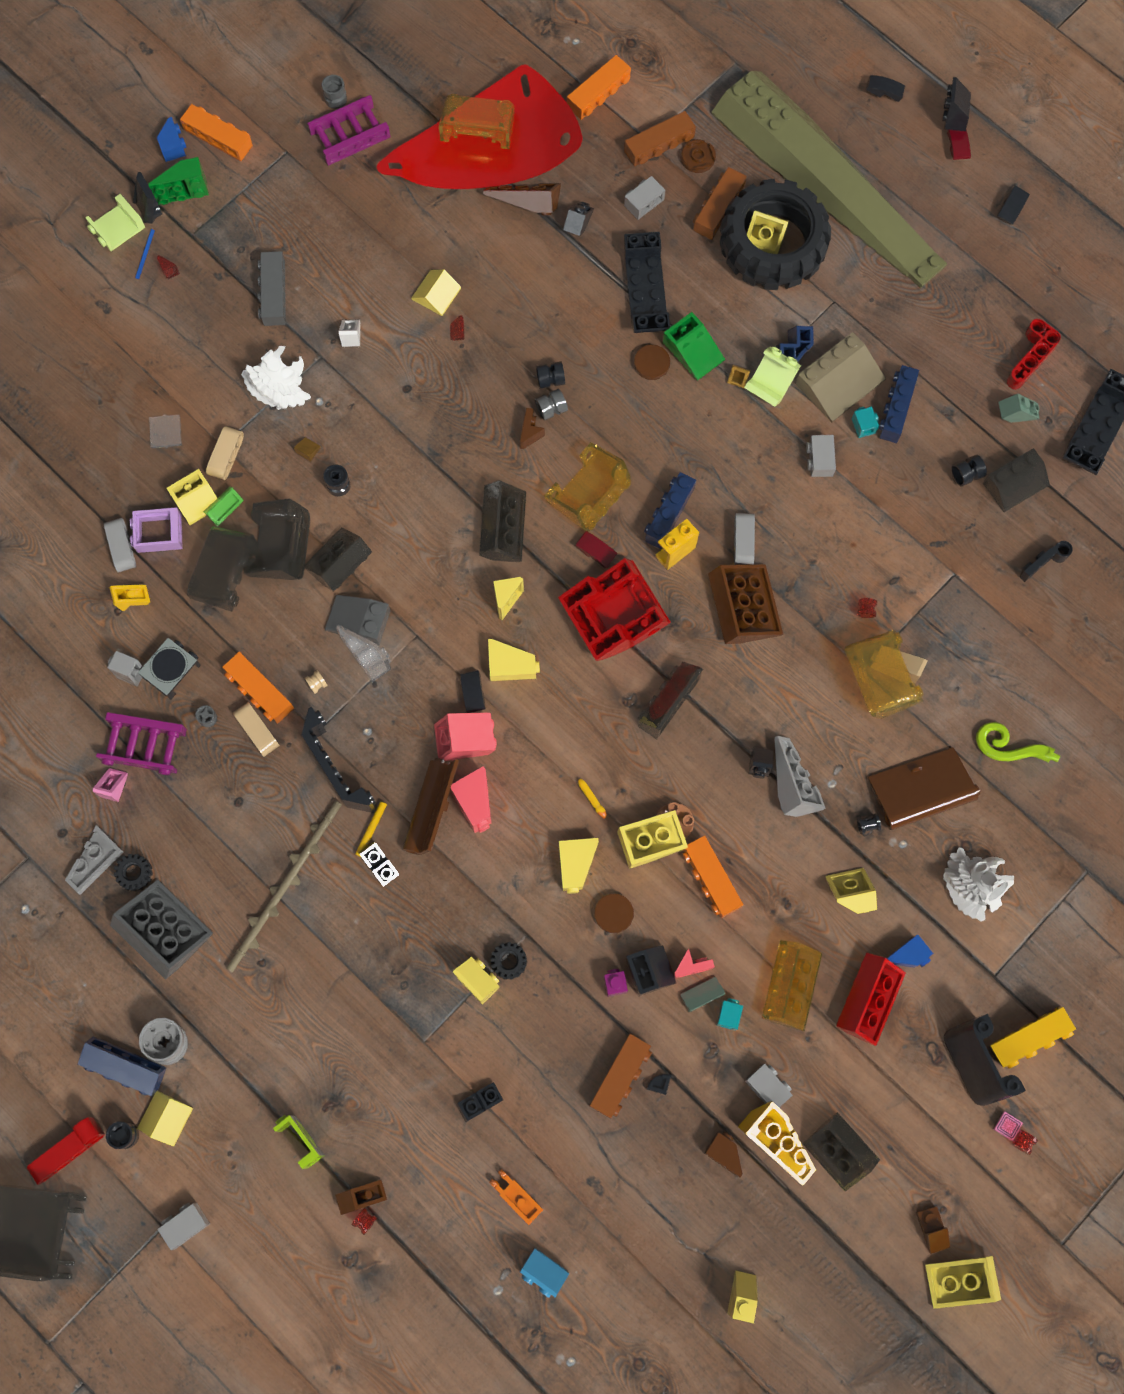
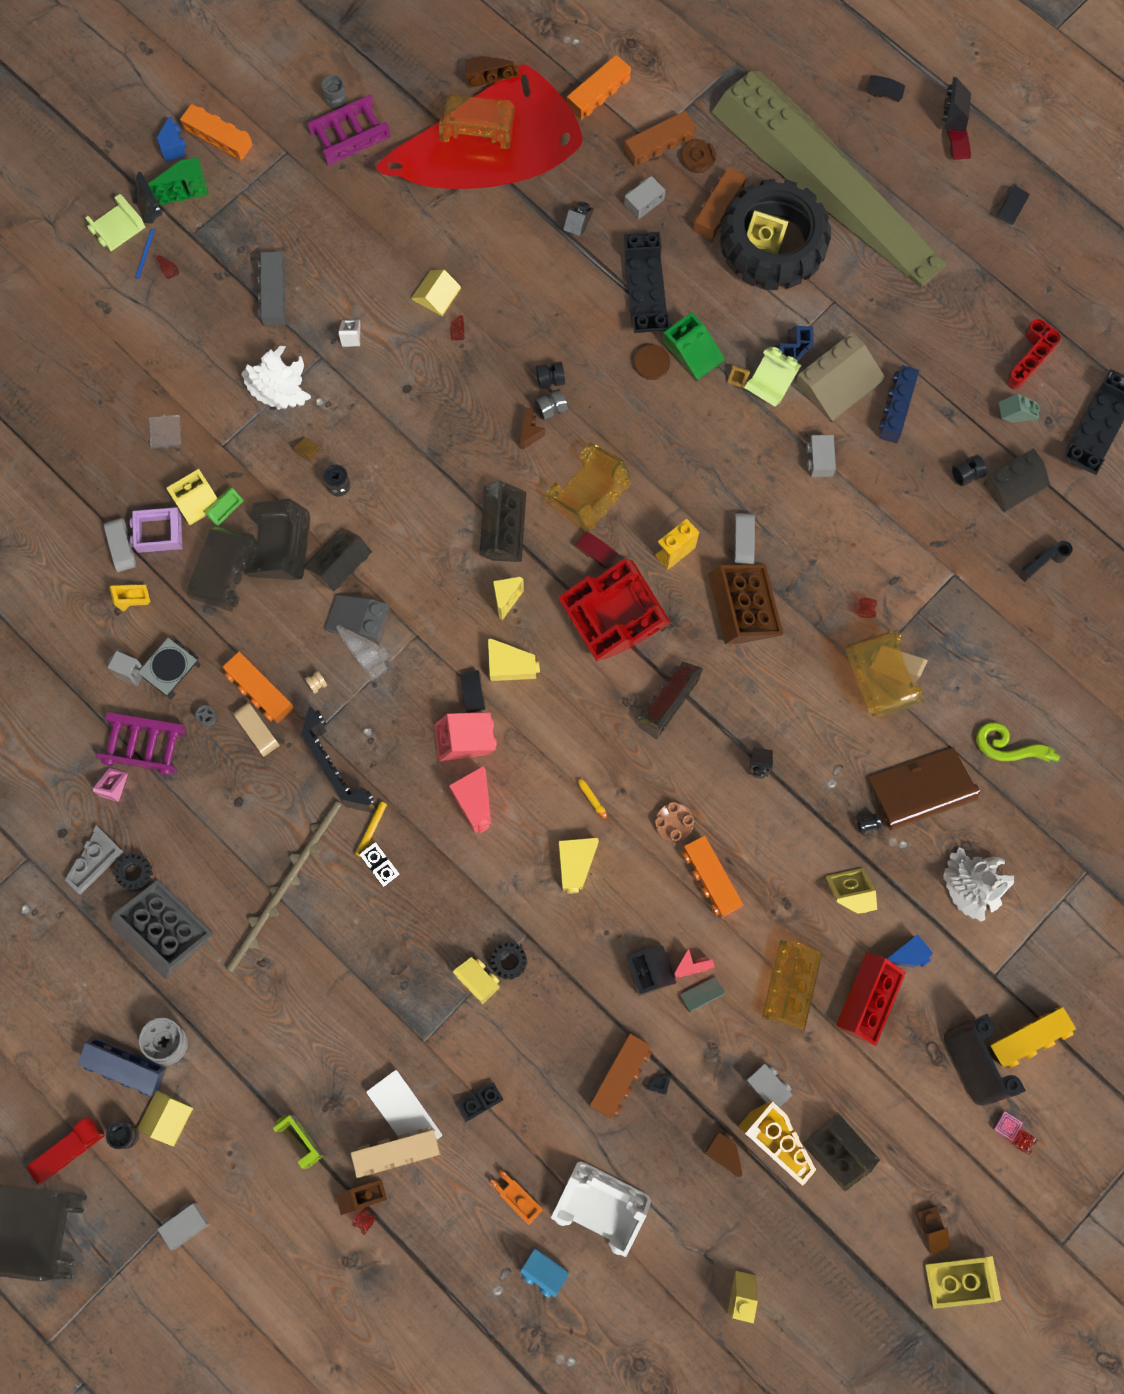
tan beam [206,426,244,480] -> none
reddish brown door [402,758,459,855] -> none
wedge [483,183,561,215] -> none
reddish brown tile [595,894,634,934] -> none
magenta brick [604,969,628,997] -> none
light yellow slope [617,810,688,869] -> none
dark blue brick [644,472,696,550] -> none
teal brick [716,998,743,1031] -> none
light grey wedge [775,736,826,817] -> none
teal brick [852,407,879,438] -> none
none -> tan wedge [351,1127,441,1178]
none -> white sticker [367,1070,442,1139]
none -> reddish brown slope [465,56,520,88]
none -> white windscreen [551,1162,651,1257]

